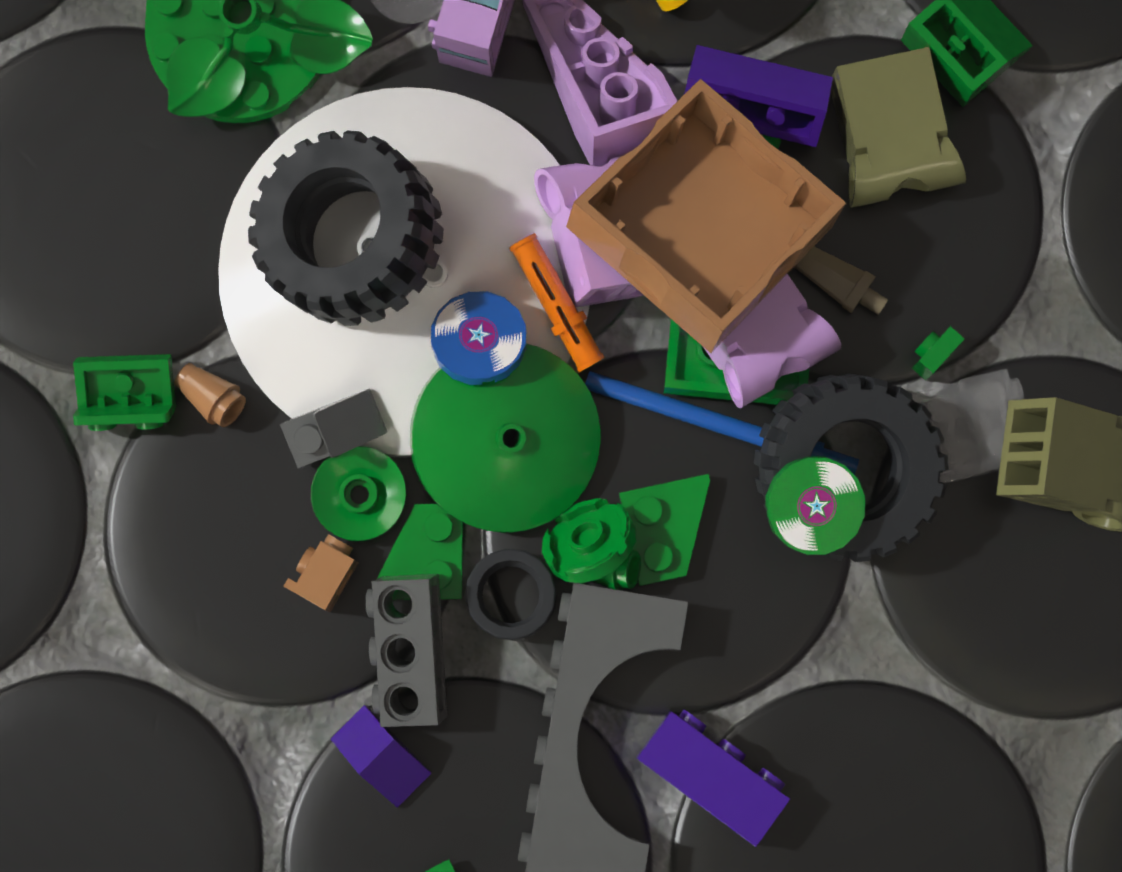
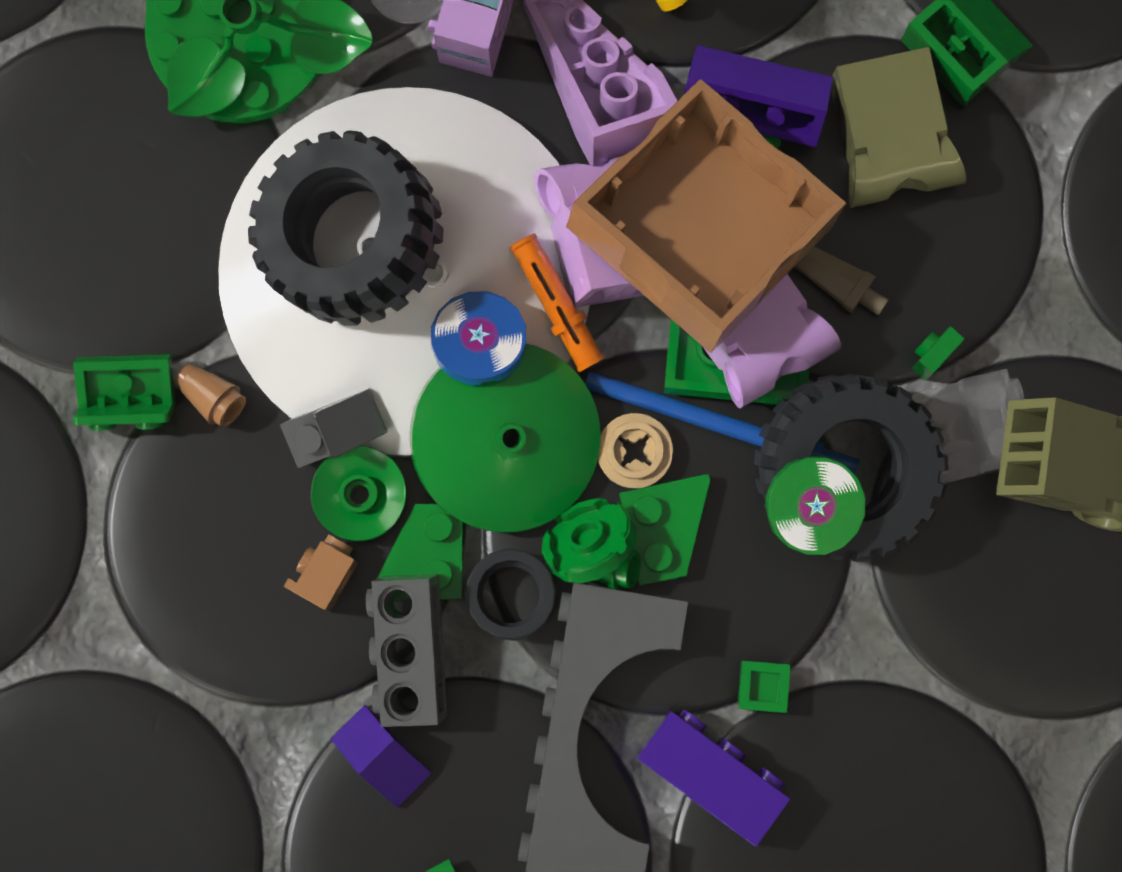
none -> tan gear [598,413,673,489]
none -> green plate [737,661,790,713]

